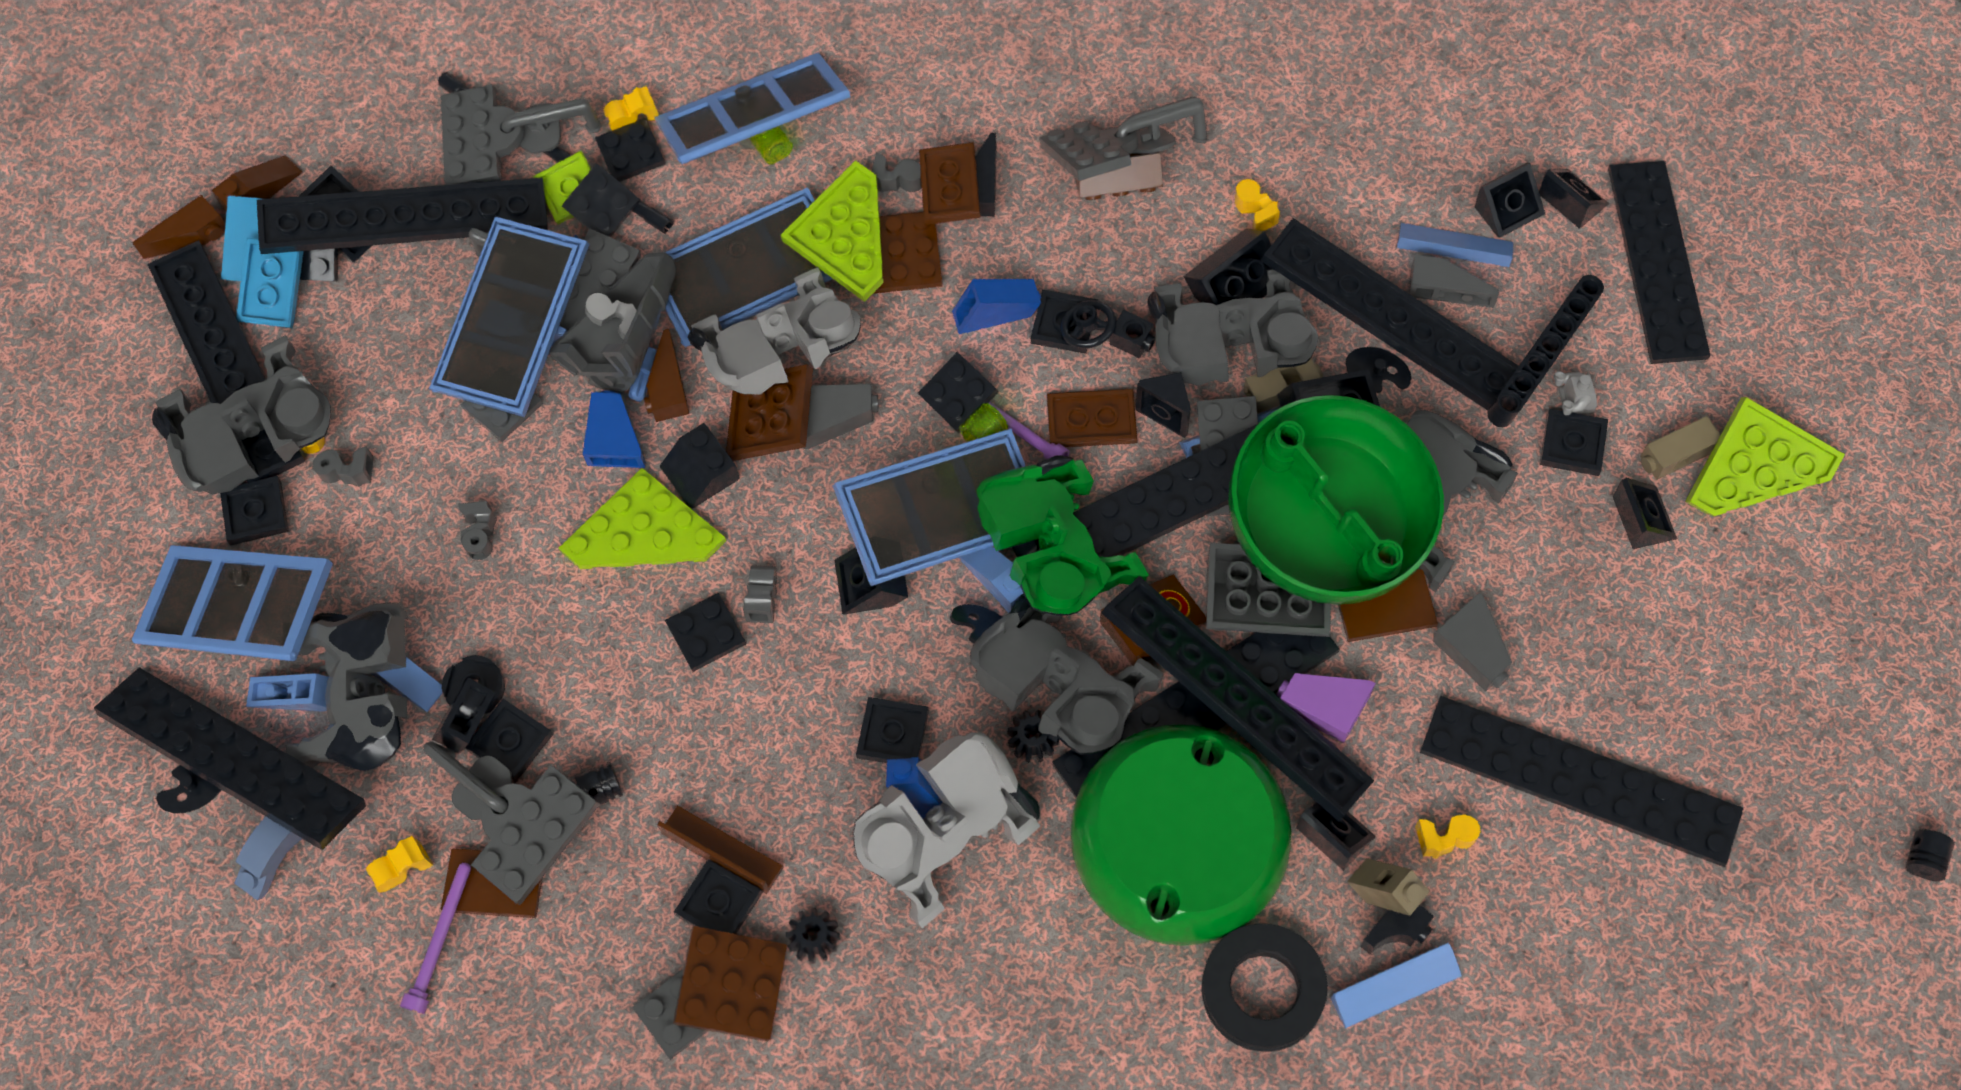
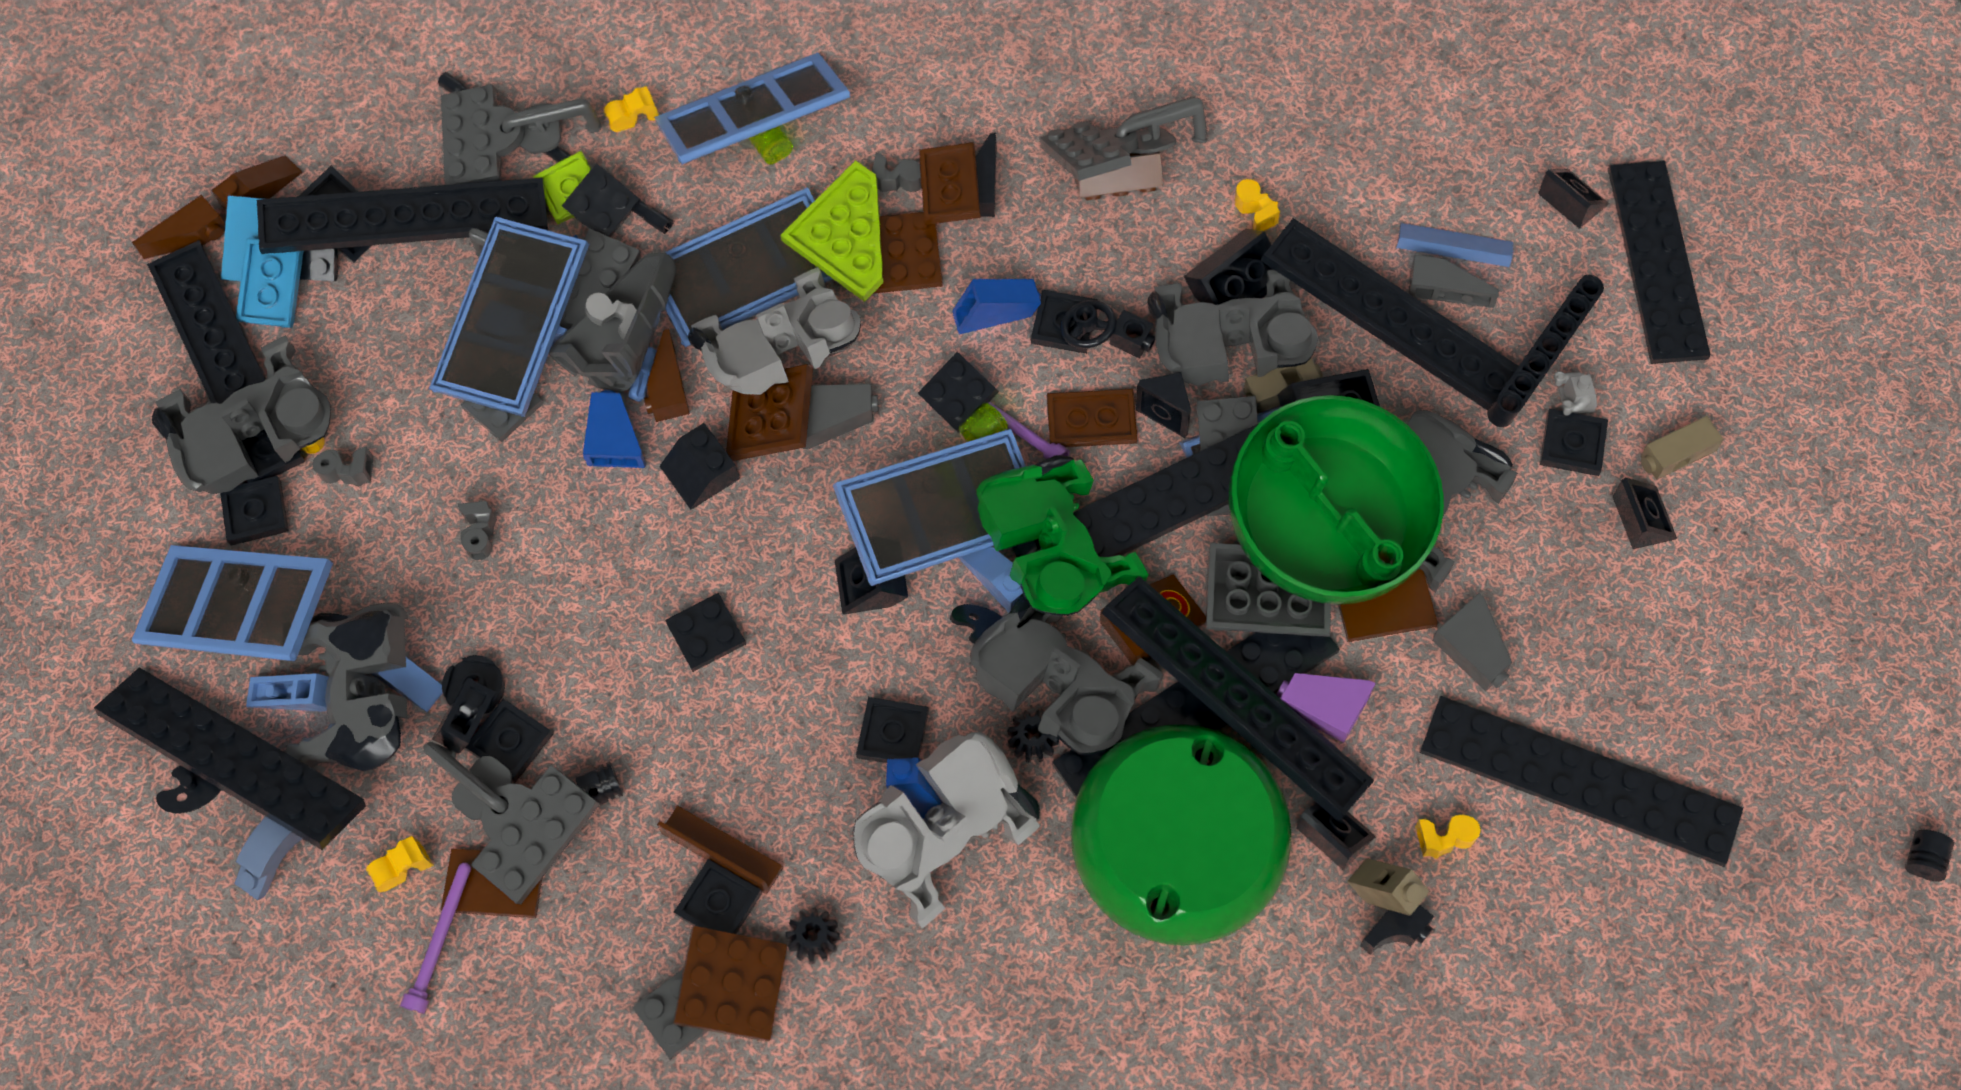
lime plate [558,468,726,569] -> none
black plate [595,118,666,182] -> none
dark grey leg [743,565,777,623] -> none
black tyre [1201,923,1328,1052] -> none
medium blue slope [1331,943,1462,1029] -> none
black piece [1345,347,1412,393] -> none
black slope [1474,162,1546,238] -> none
lime plate [1685,397,1845,516] -> none

